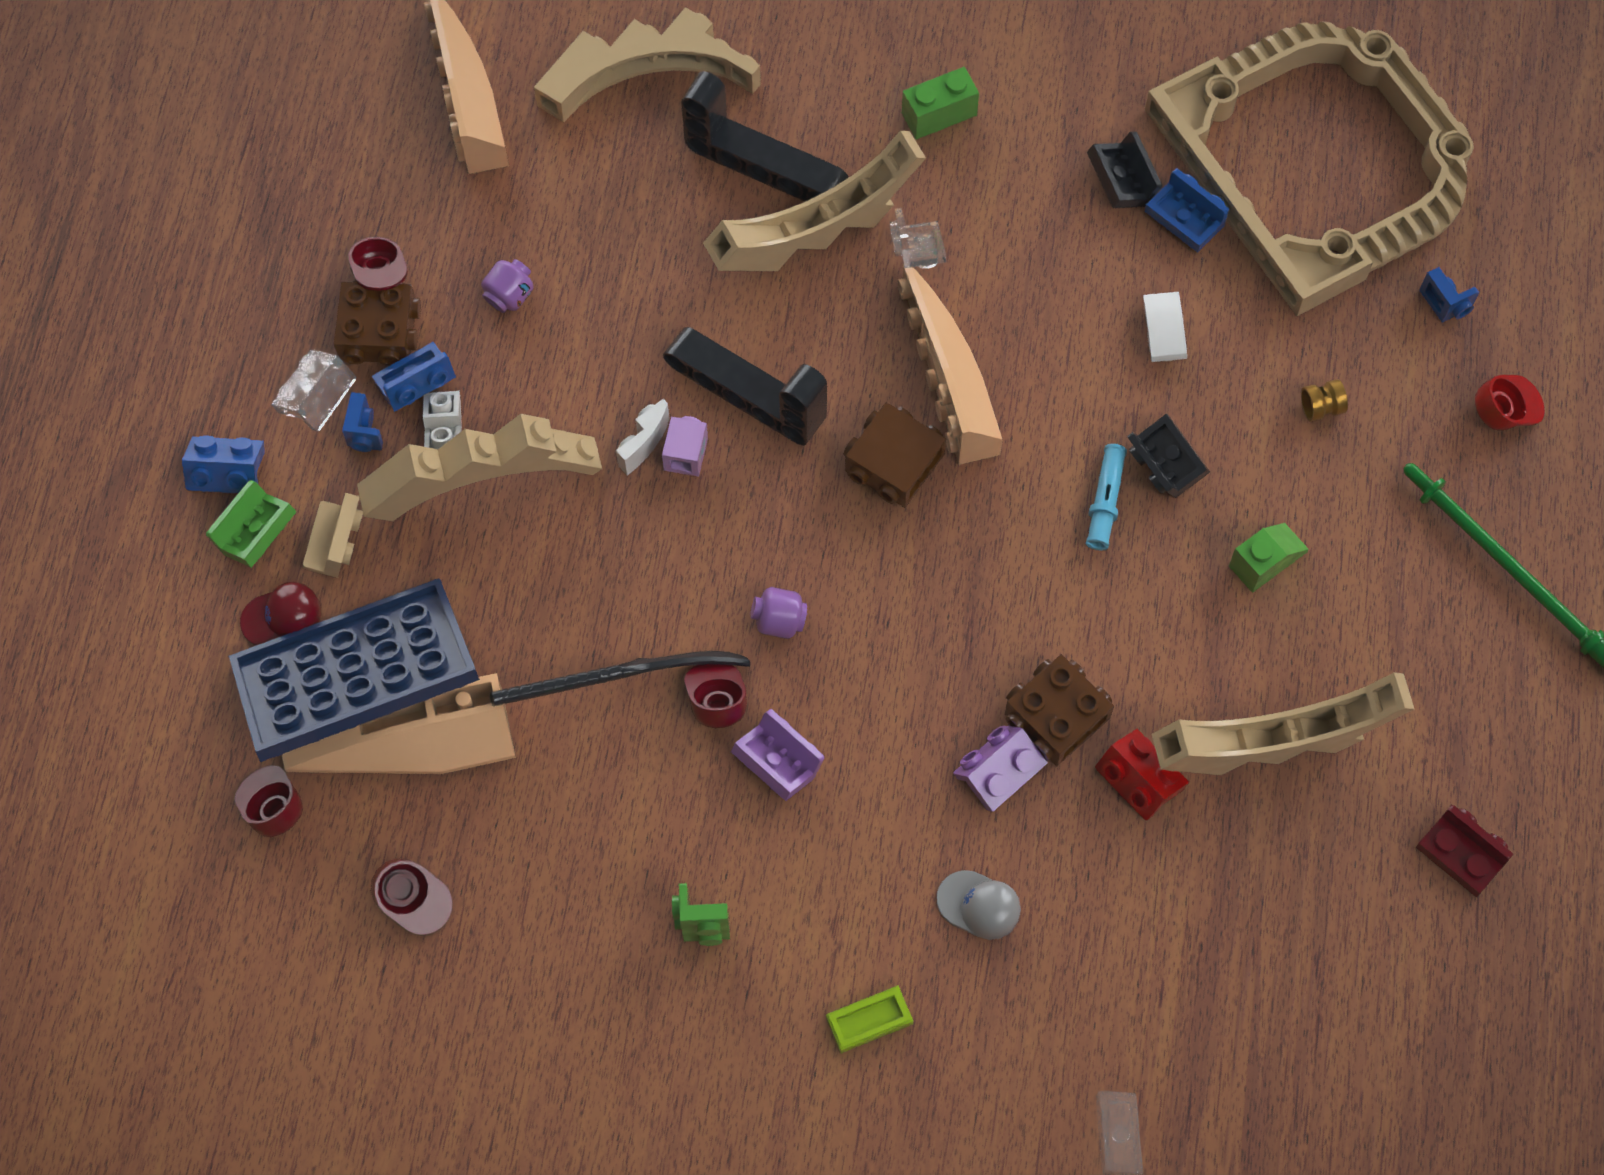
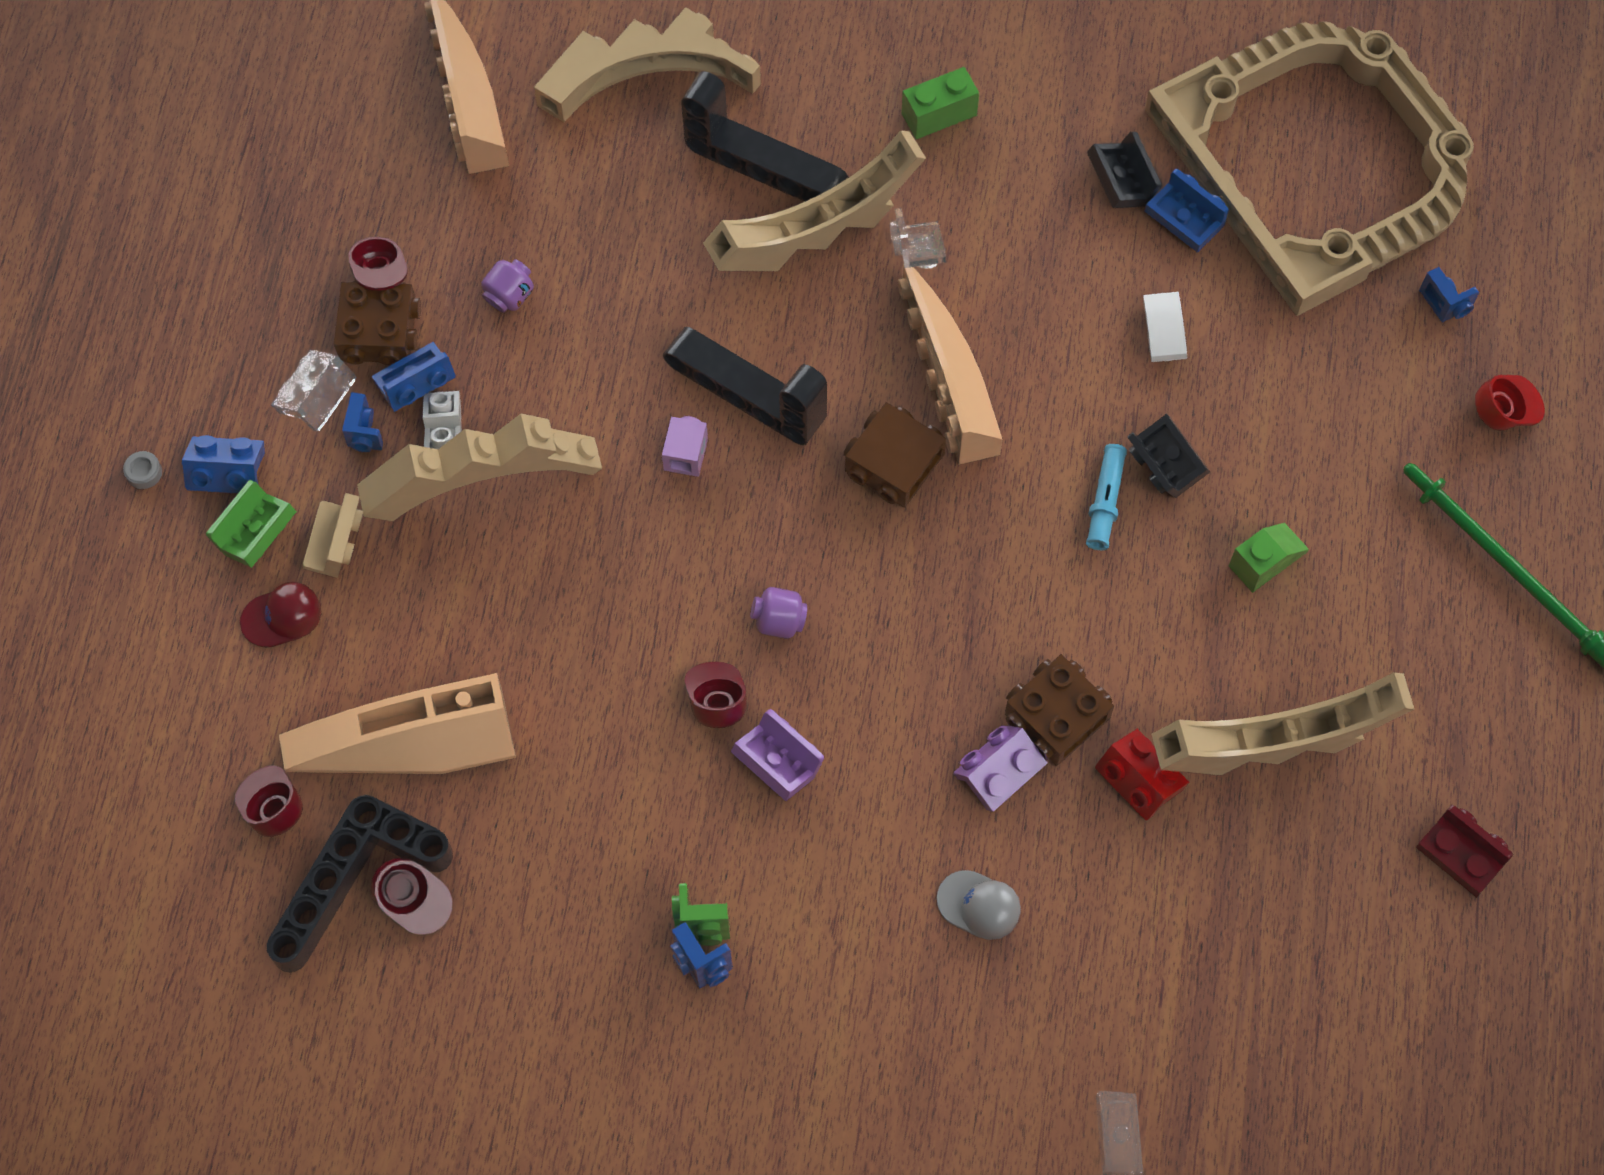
dark blue plate [229,578,479,762] -> none
black piece [490,651,750,707] -> none
white slope [616,399,670,476] -> none
lime tile [826,986,914,1053] -> none
pearl gold wheel [1301,379,1348,422] -> none
none -> light grey tile [123,451,162,489]
none -> black beam [266,795,453,973]
none -> blue bracket [670,922,733,989]

